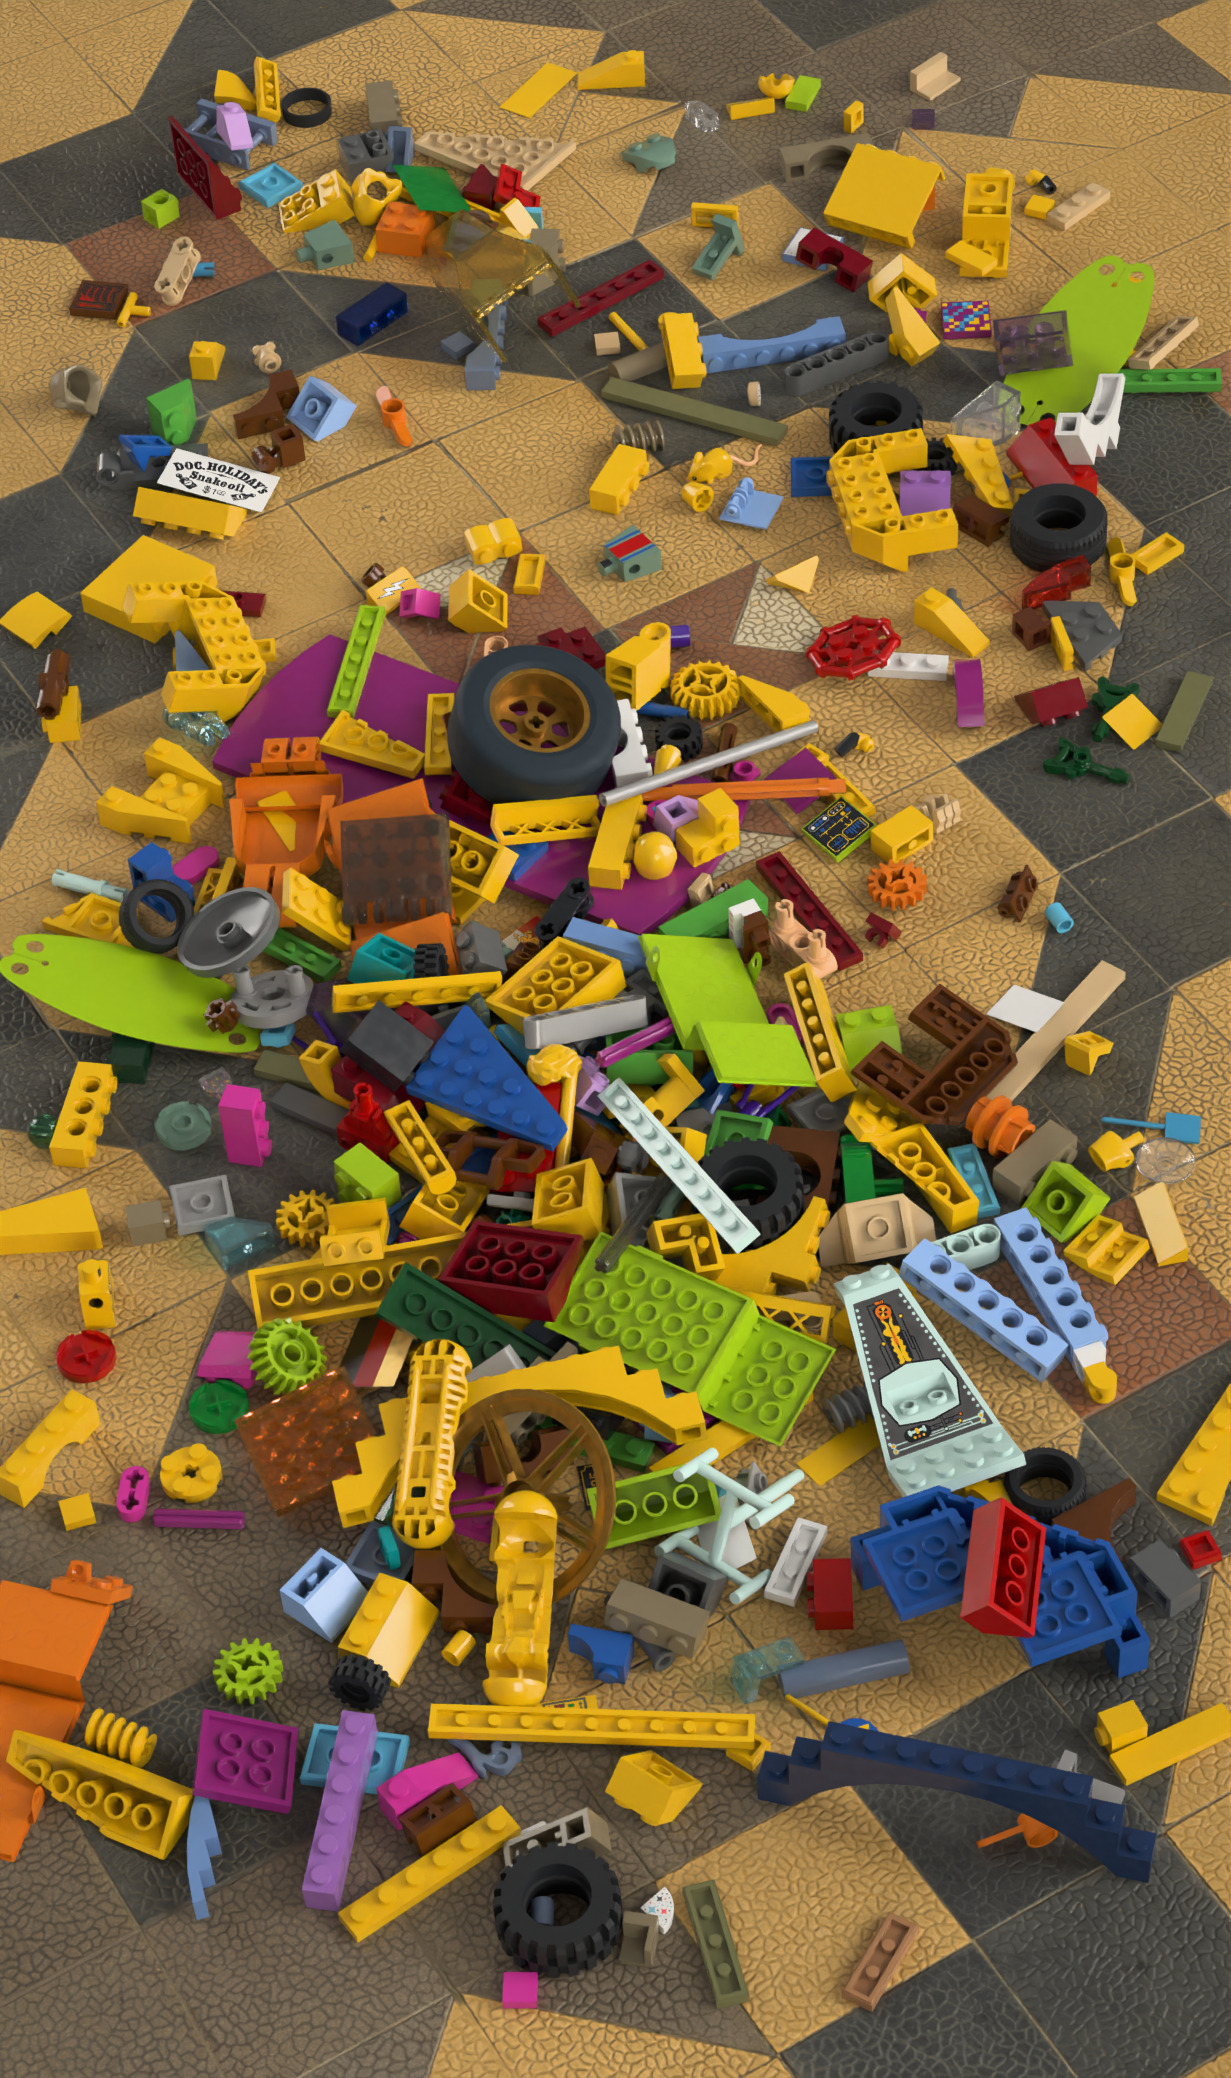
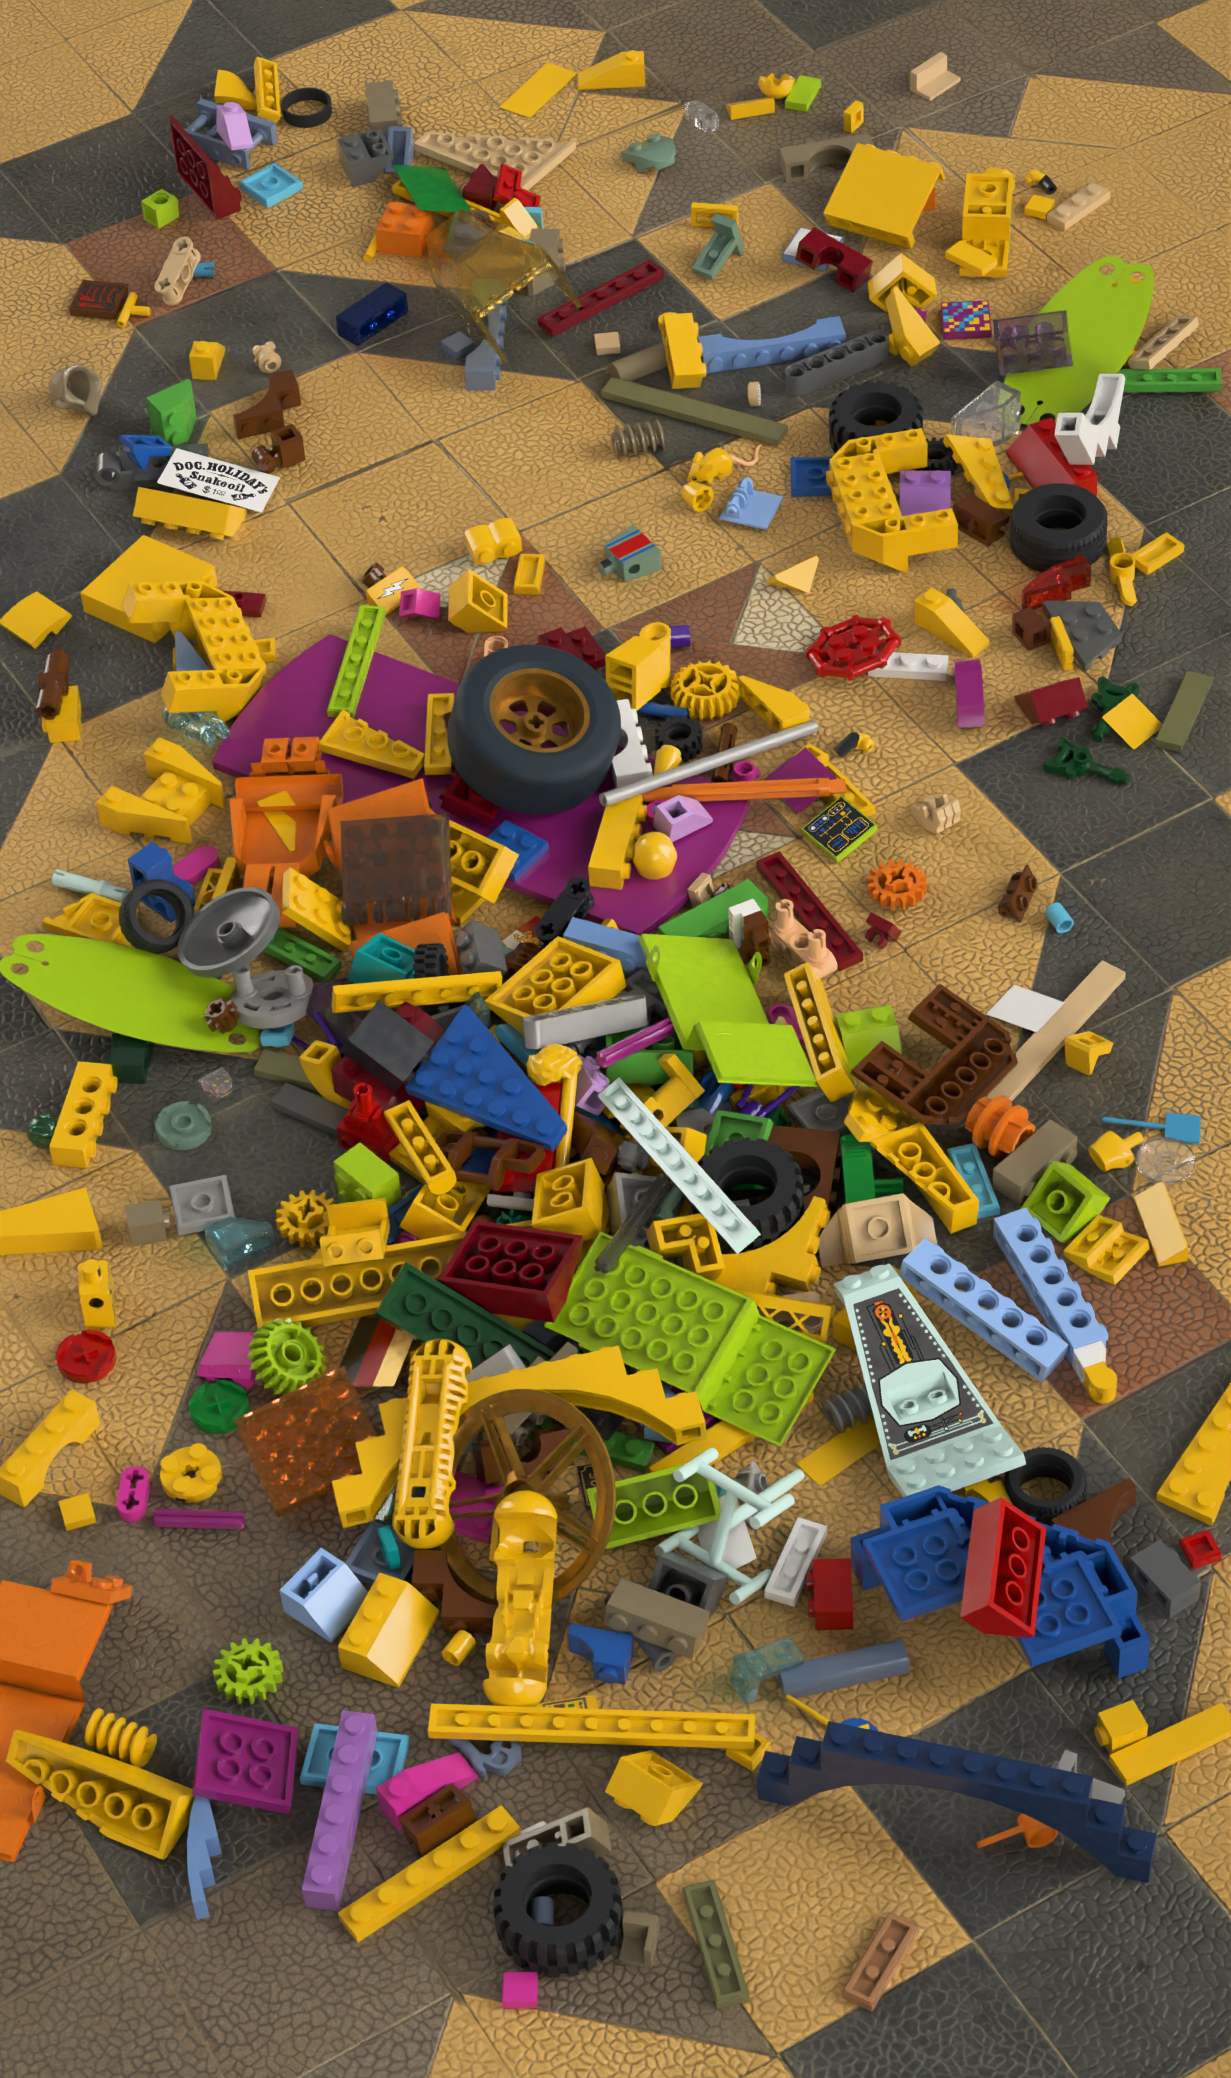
dark pink brick [218,1084,272,1167] -> none
yellow slope [278,169,355,233] -> none
light blue slope [286,376,357,441] -> none
sand green torso [295,220,355,270] -> none
black tyre [328,1654,391,1711] -> none
yellow piece [351,168,402,226] -> none
orange piece [376,386,412,447] -> none
yellow fence [490,795,601,846] -> none
yellow brick [589,444,649,515] -> none
yellow bar [608,312,648,351] -> none
white tile [640,1887,674,1934] -> none
yellow brick [675,788,740,867] -> none
yellow brick [871,805,933,864] -> none
clear purple tile [912,109,935,130] -> none
light aqua beam [931,1224,1001,1274] -> none

